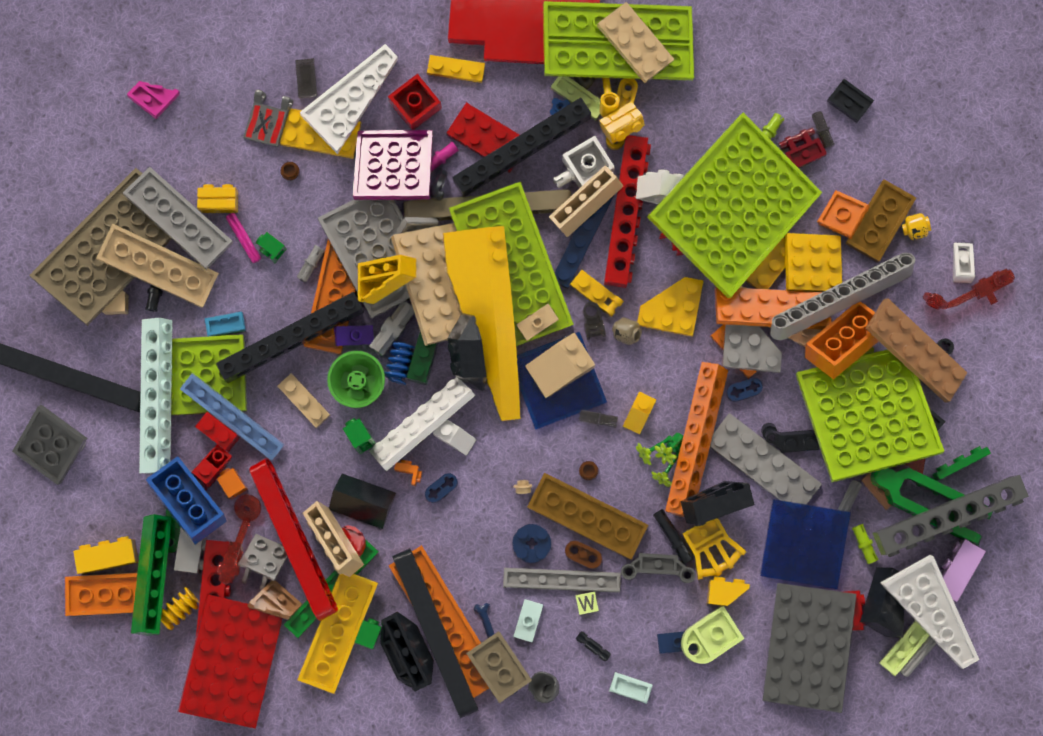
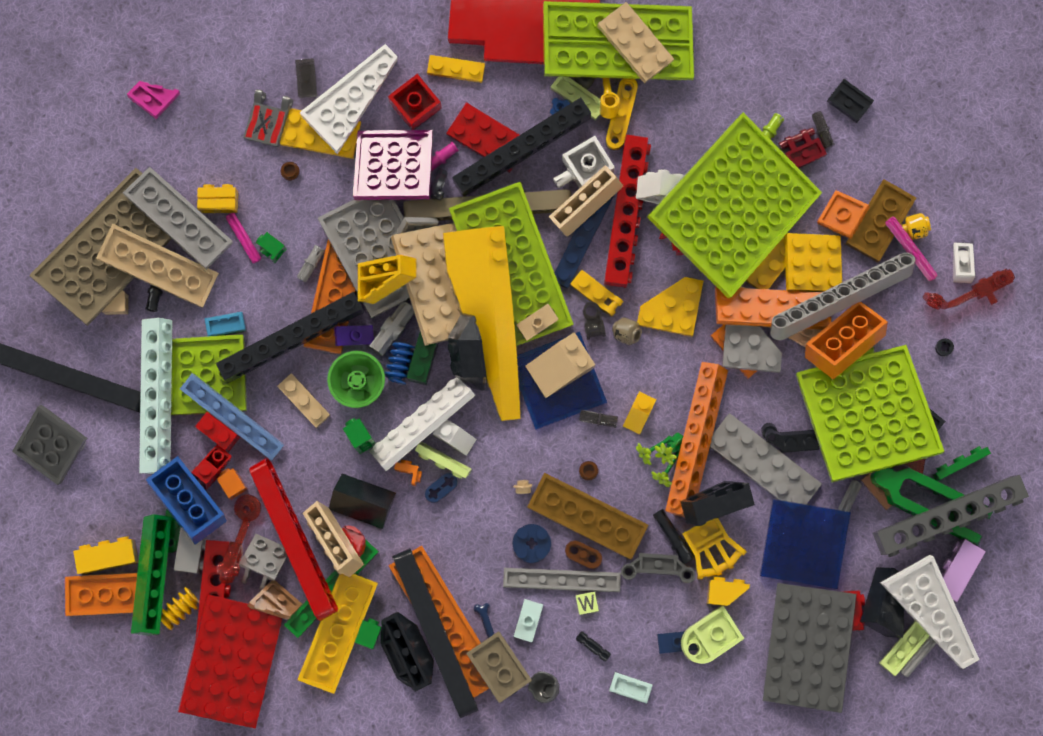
yellow brick [599,102,645,144] -> none
dark blue beam [726,378,763,402] -> none
lime pin [852,524,879,564] -> none
medium nougat plate [865,298,967,403] -> none
none -> yellowish green plate [415,442,472,479]
none -> dark pink axle [885,217,937,281]

